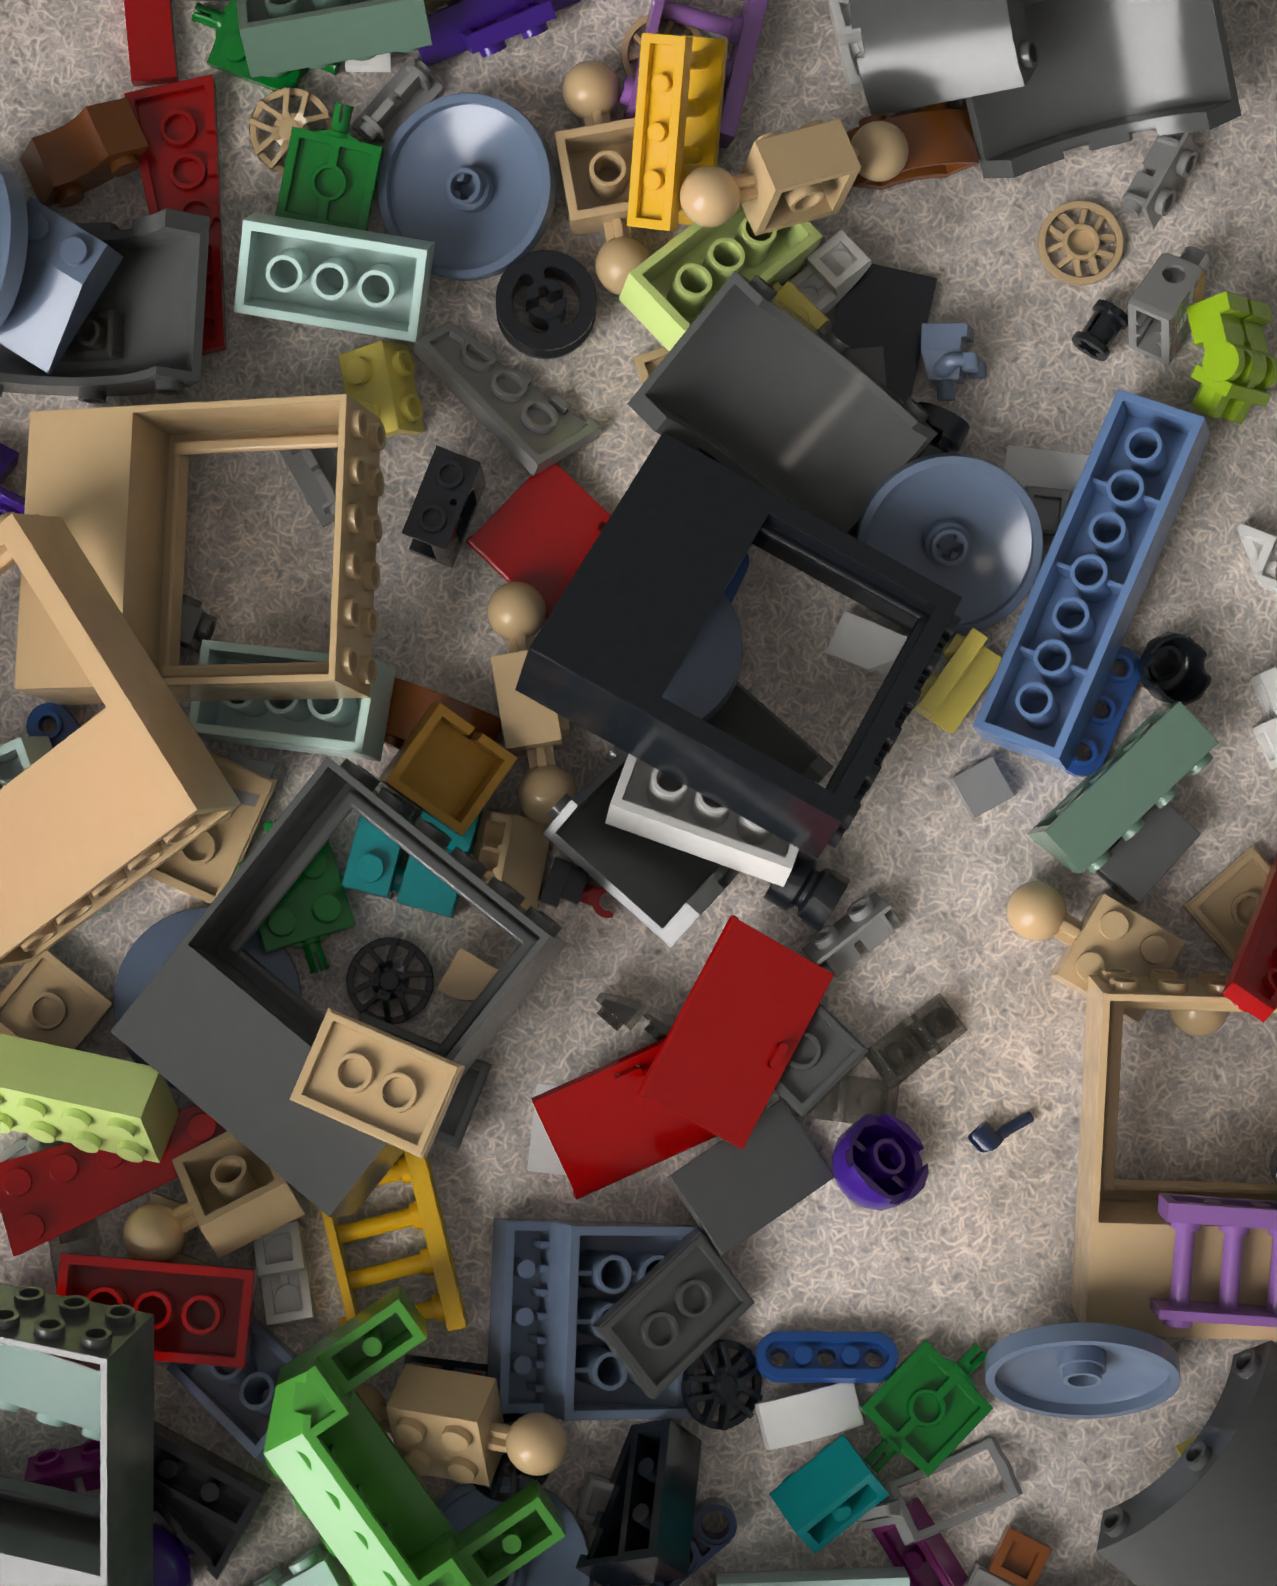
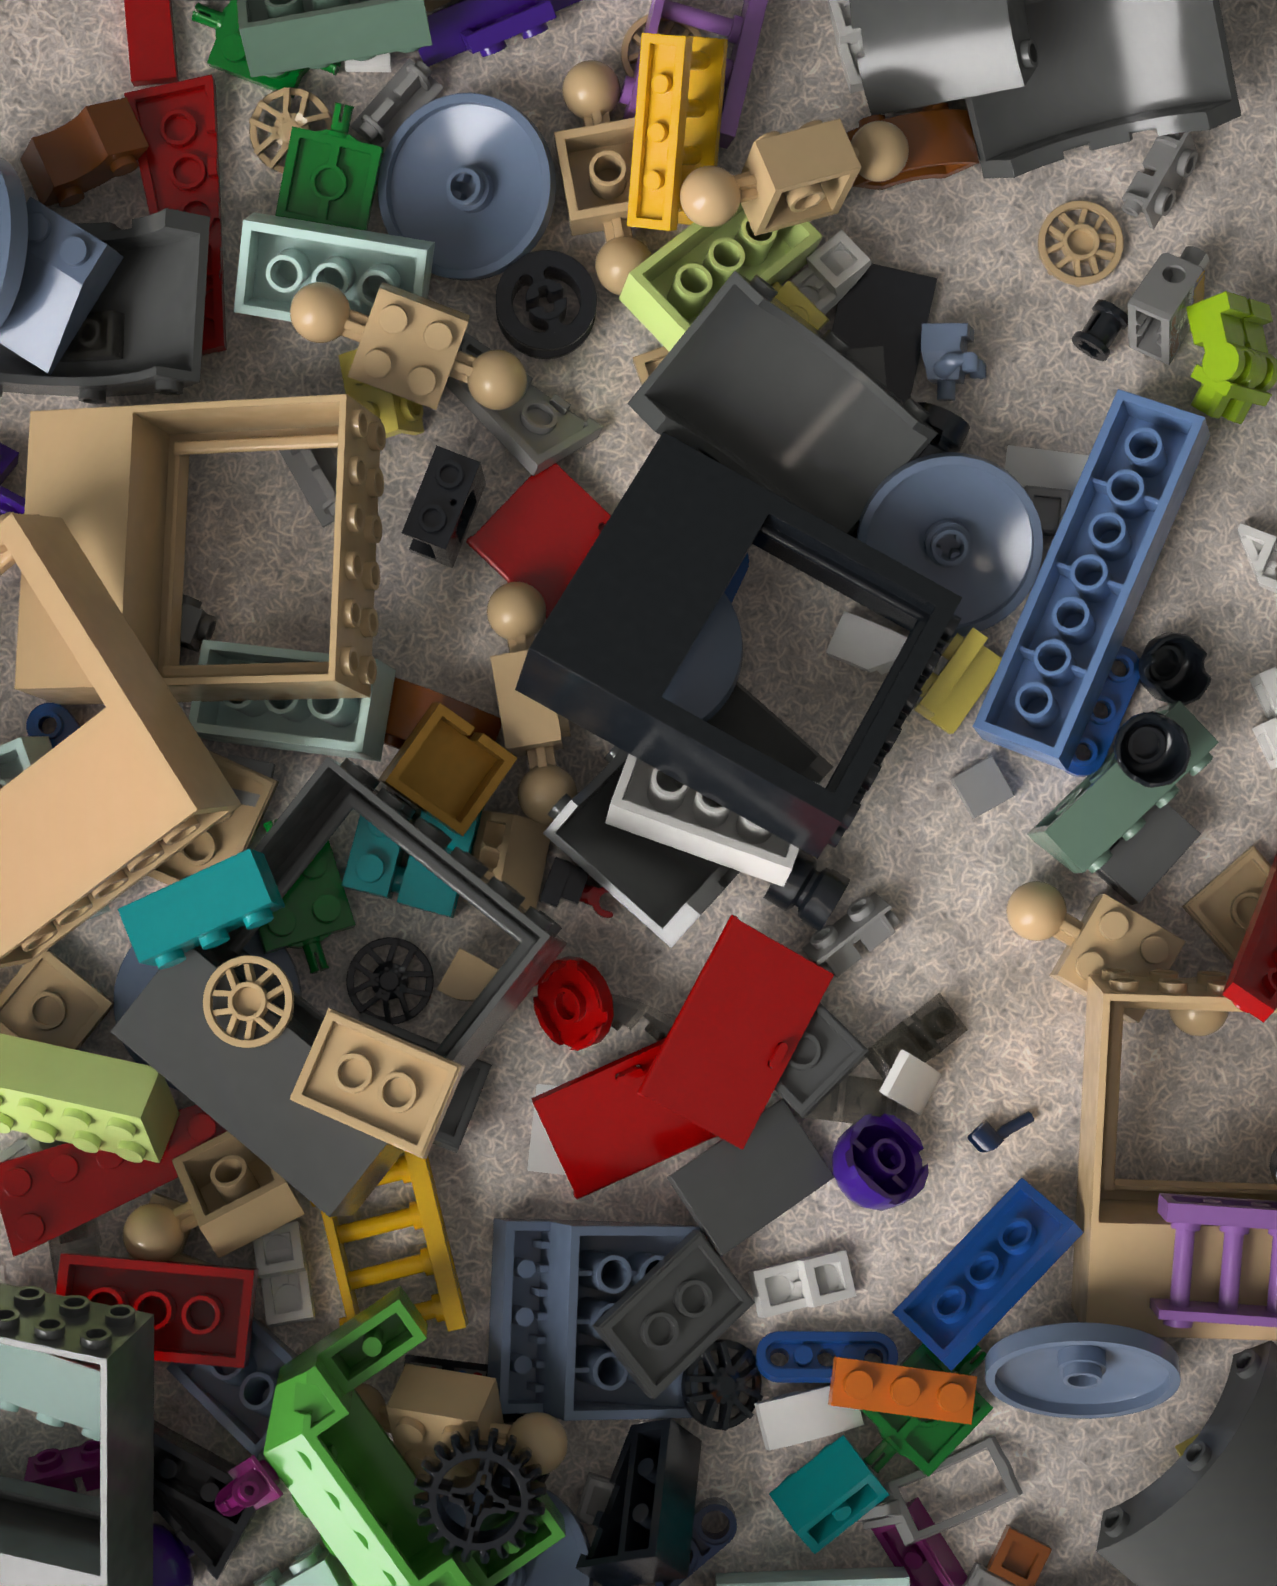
none -> teal brick [118,848,285,970]
none -> tan wheel [203,955,294,1048]
none -> magenta hinge [215,1455,284,1517]
none -> tan brick [290,282,527,410]
none -> black gear [413,1426,547,1564]
none -> red tile [533,956,614,1051]
none -> white slope [748,1250,857,1318]
none -> orange plate [828,1356,977,1425]
none -> white slope [879,1049,942,1116]
none -> blue plate [892,1178,1084,1371]
none -> black hair [1113,711,1191,788]

